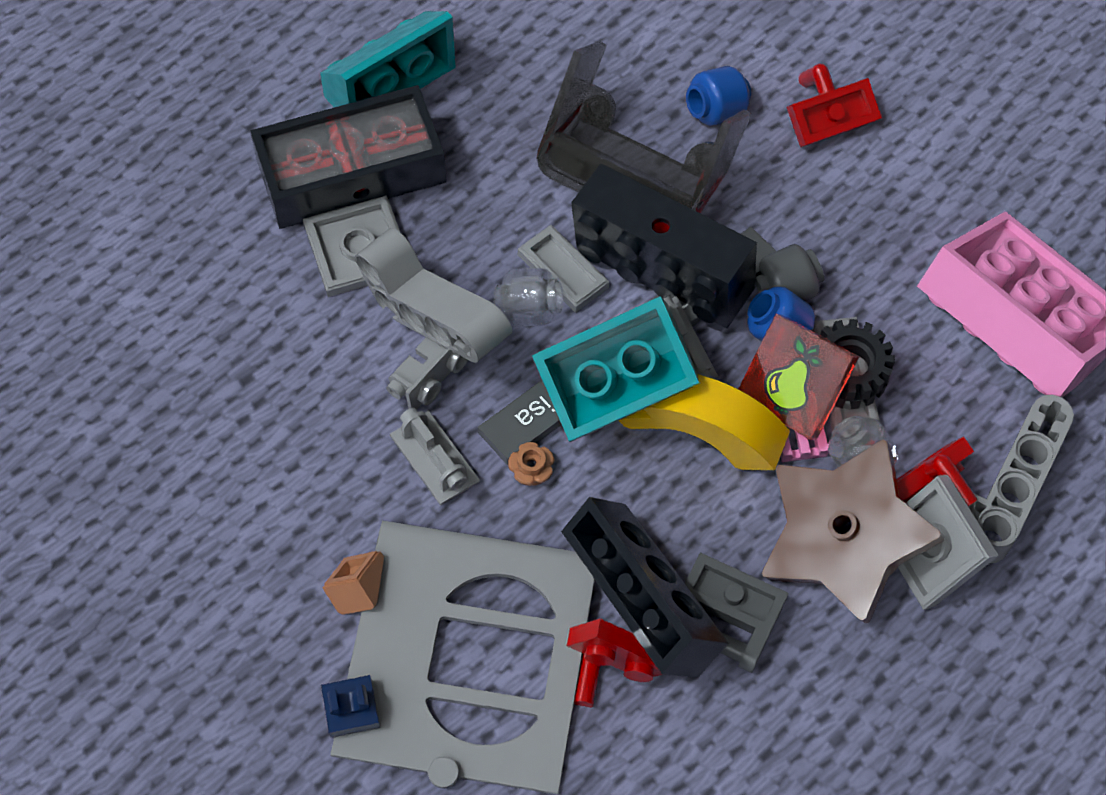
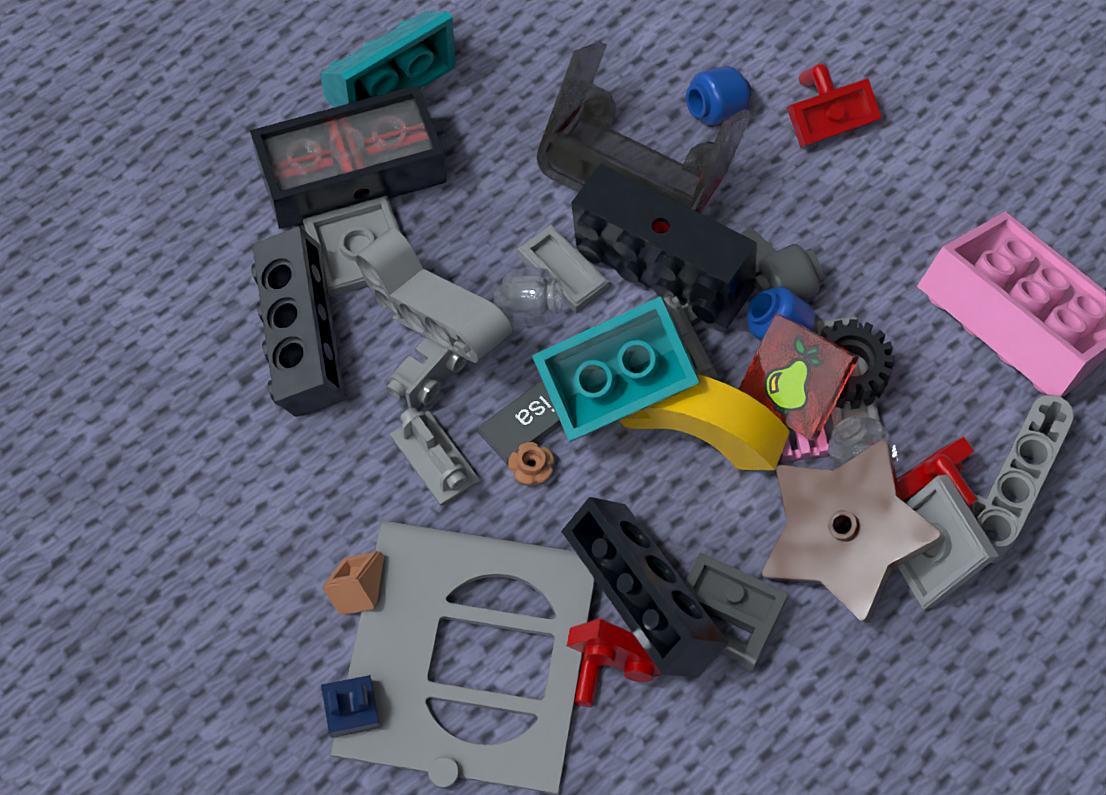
none -> black brick [251,226,345,417]

